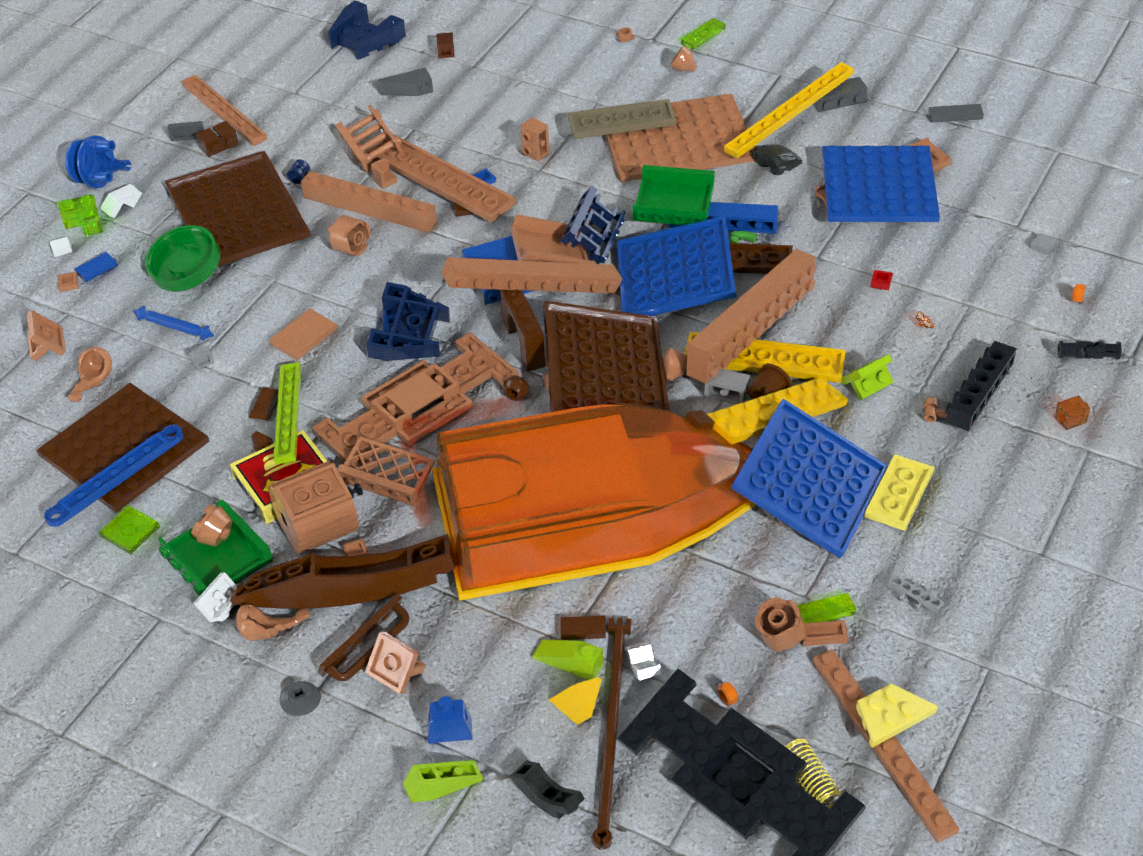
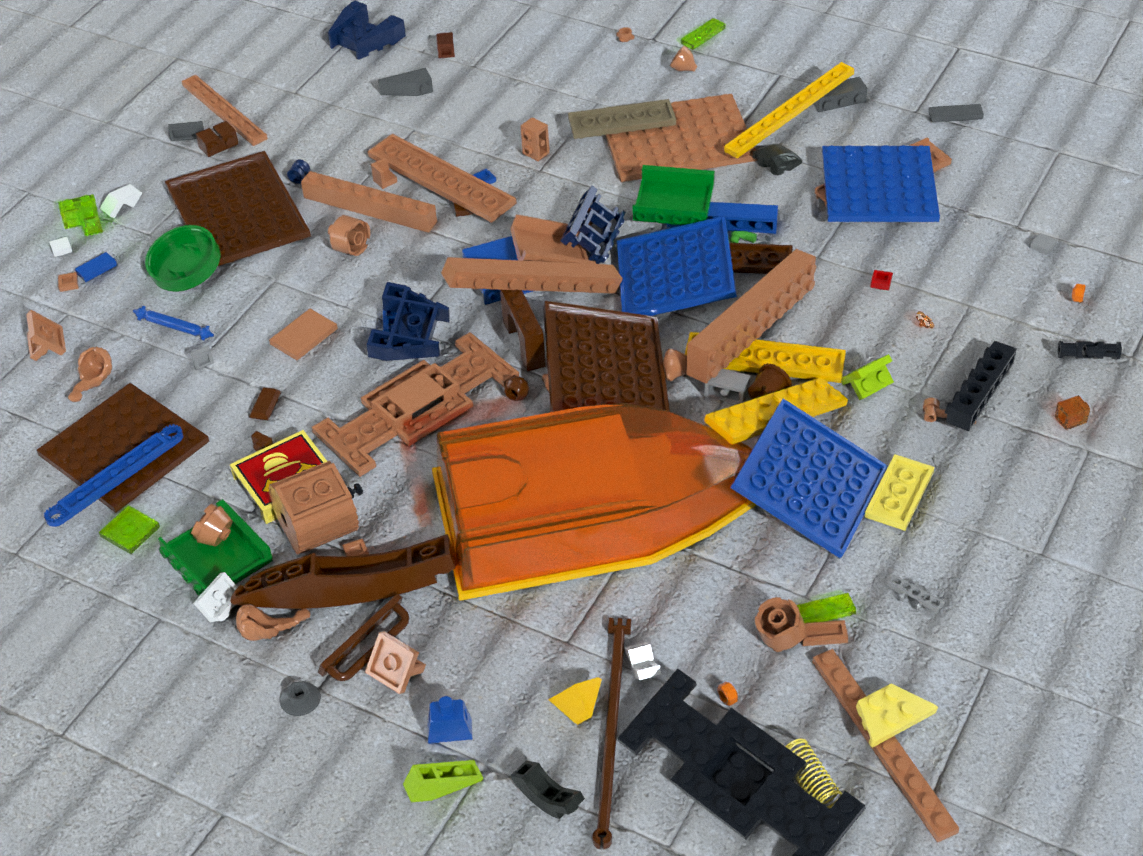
blue piece [65,135,131,188] -> none
lime plate [274,362,301,464] -> none
nougat fence [335,104,403,173] -> none
nougat fence [337,436,435,506] -> none
lime slope [533,639,604,680] -> none
reddish brown tile [560,616,606,640] -> none
reddish brown tile [685,410,715,429] -> none

